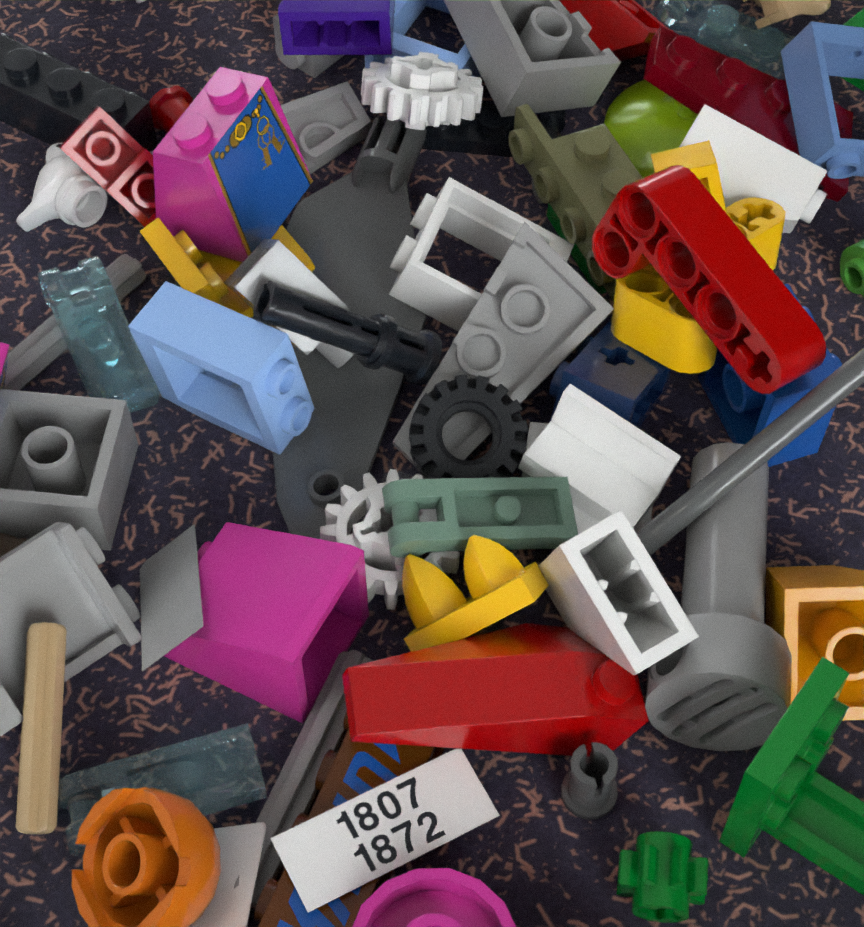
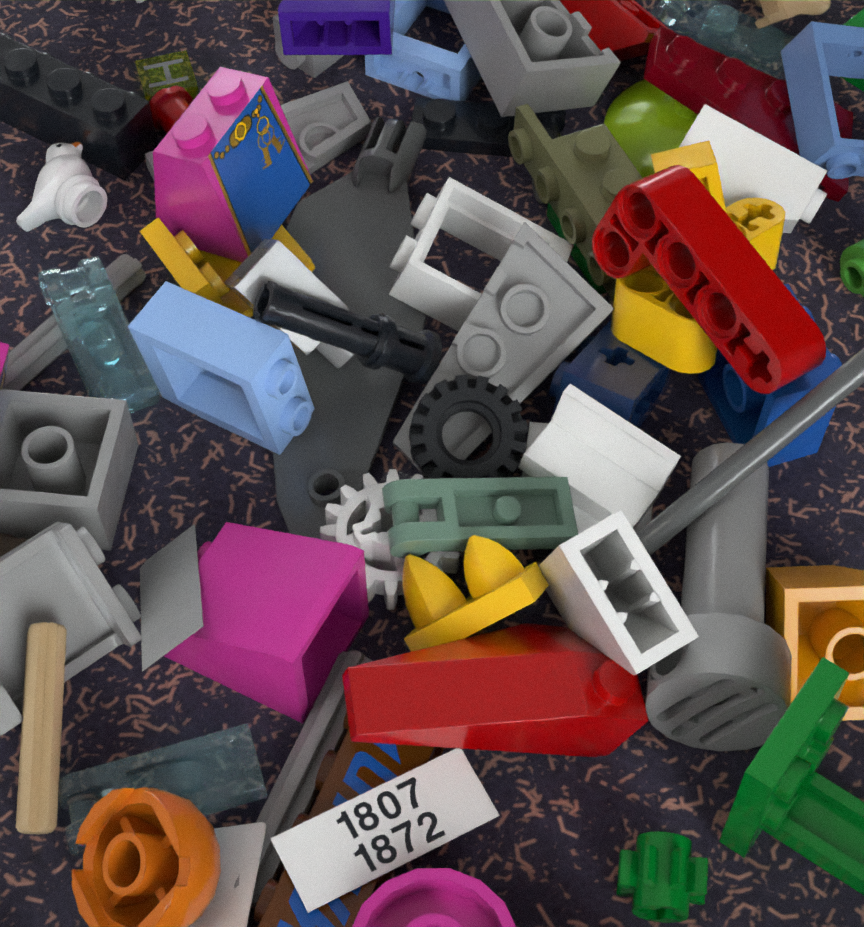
red slope [59,106,156,227] -> none
white gear [361,52,484,130] -> none
dark grey pin [561,742,618,820] -> none
none -> clear neon green tile [135,50,199,101]

